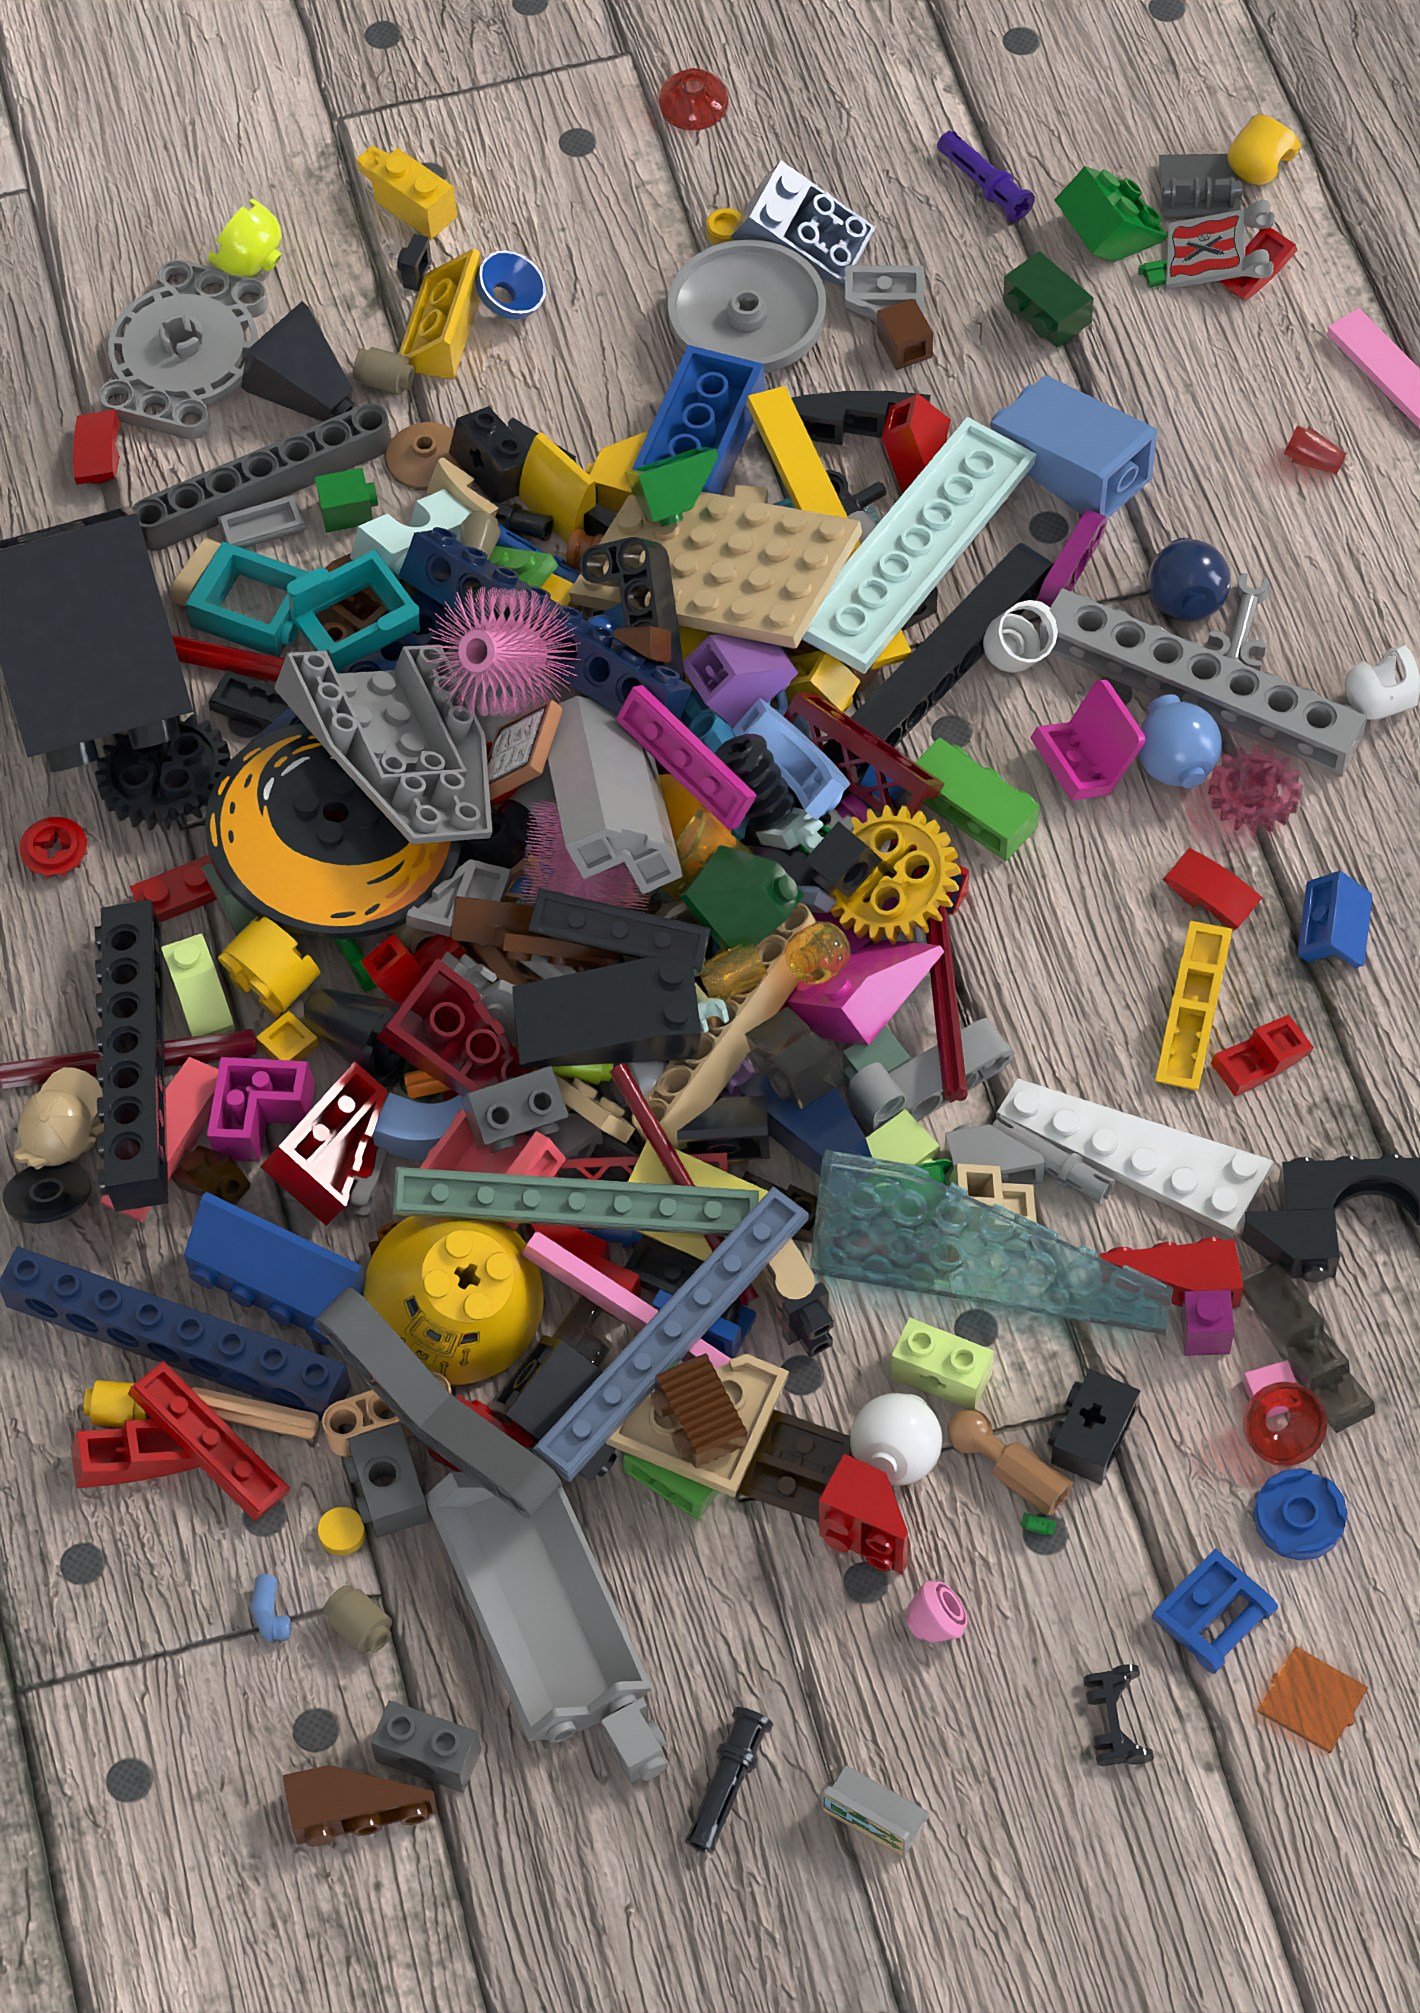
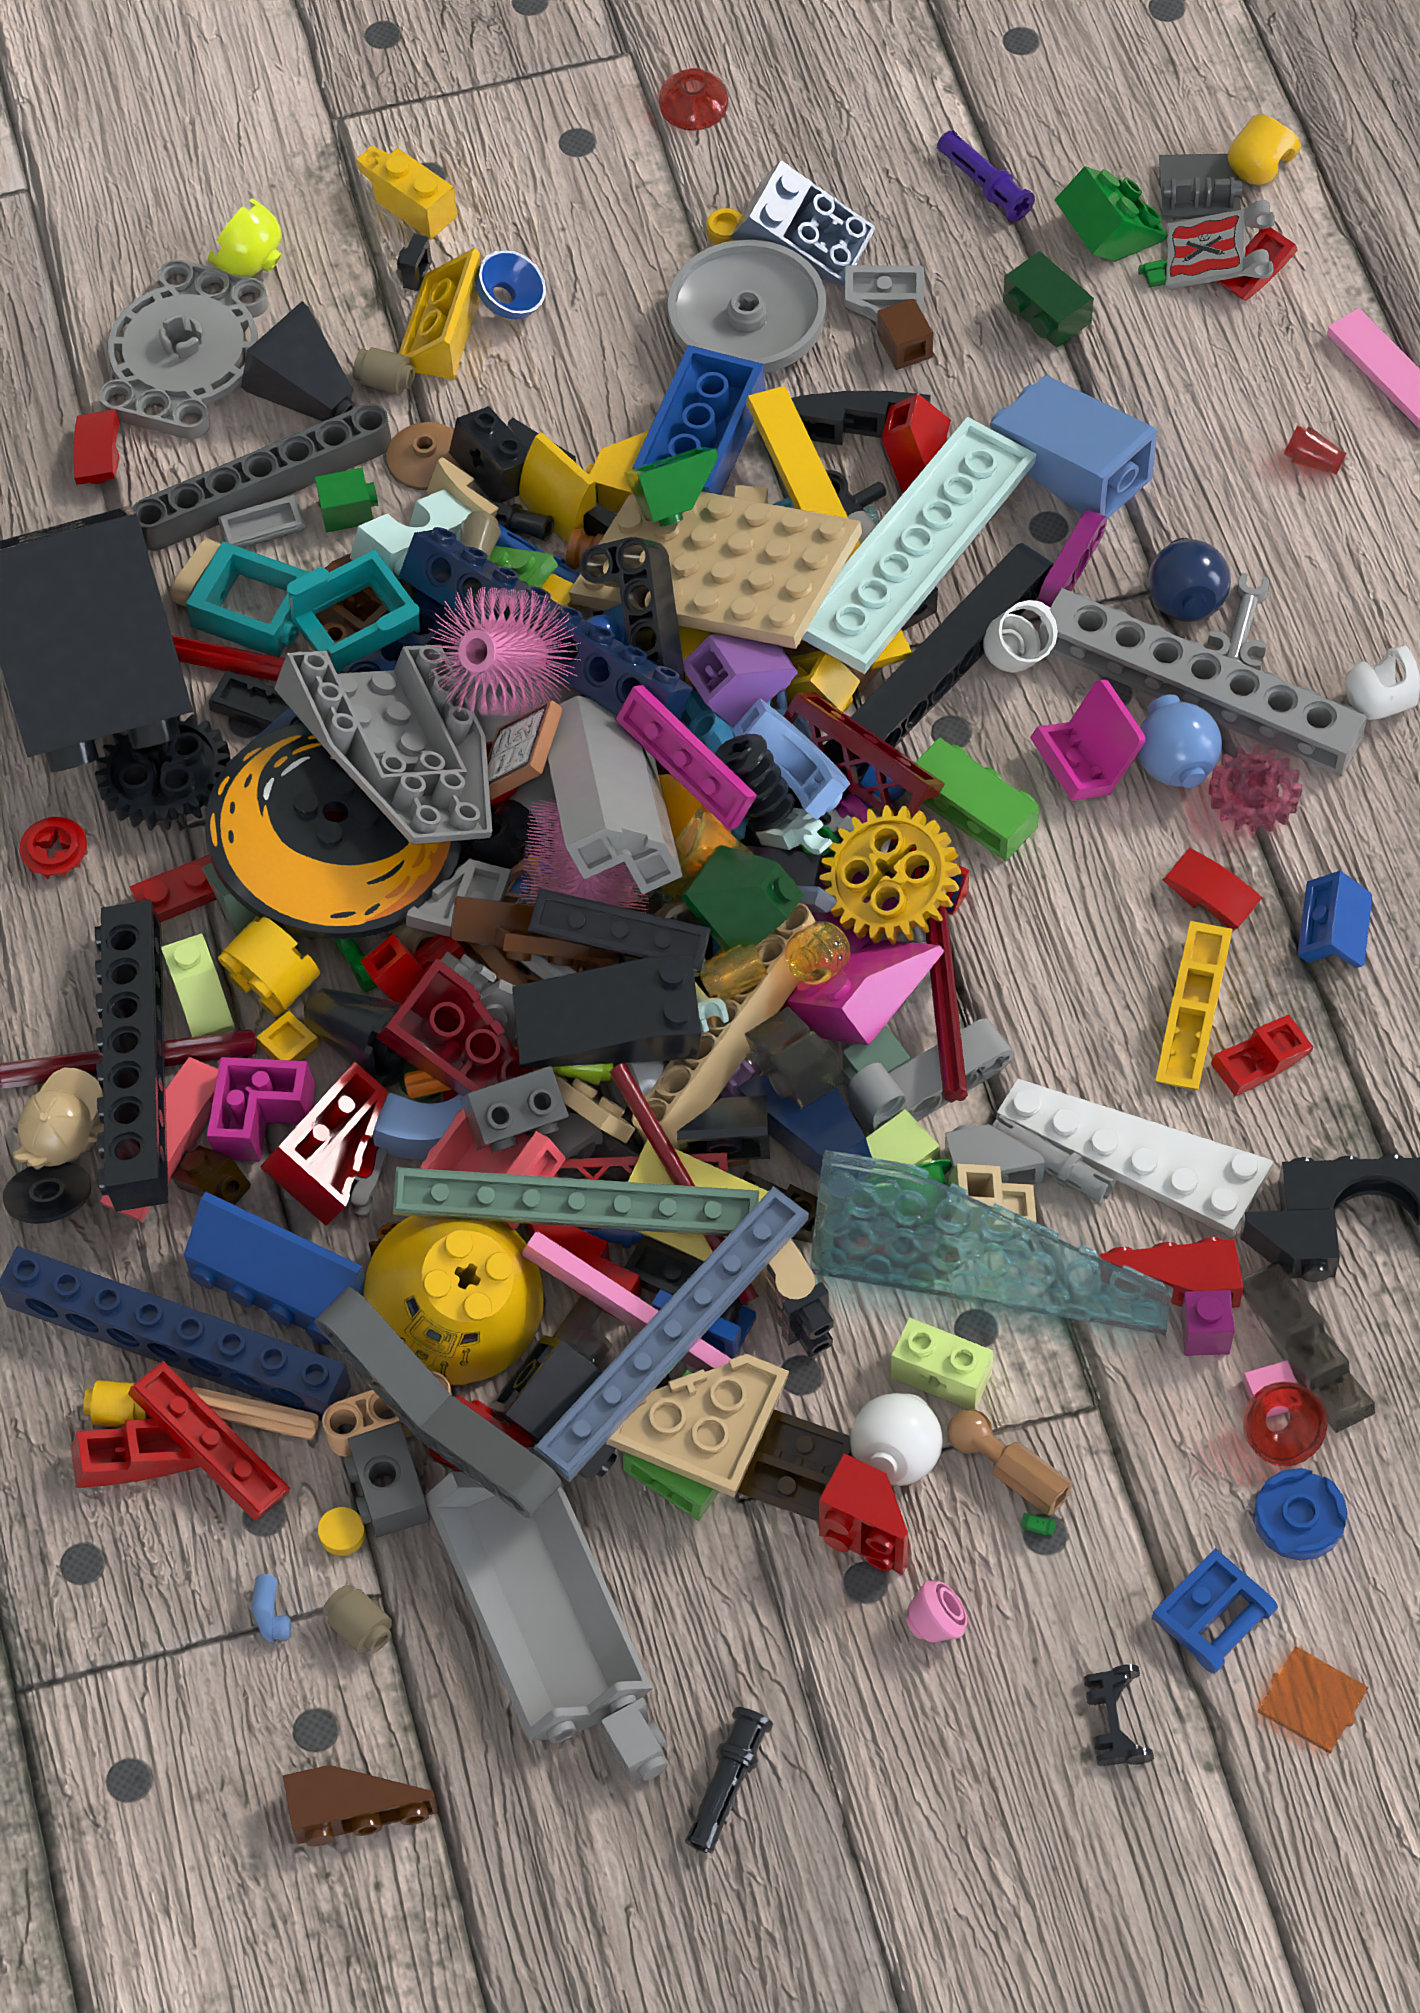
dark grey brick [371,1700,481,1793] -> none
reddish brown slope [613,626,671,663] -> none
reddish brown brick [650,1353,747,1468] -> none
black brick [804,821,883,899] -> none
light grey panel [821,1765,929,1858] -> none
black brick [1047,1369,1141,1485] -> none

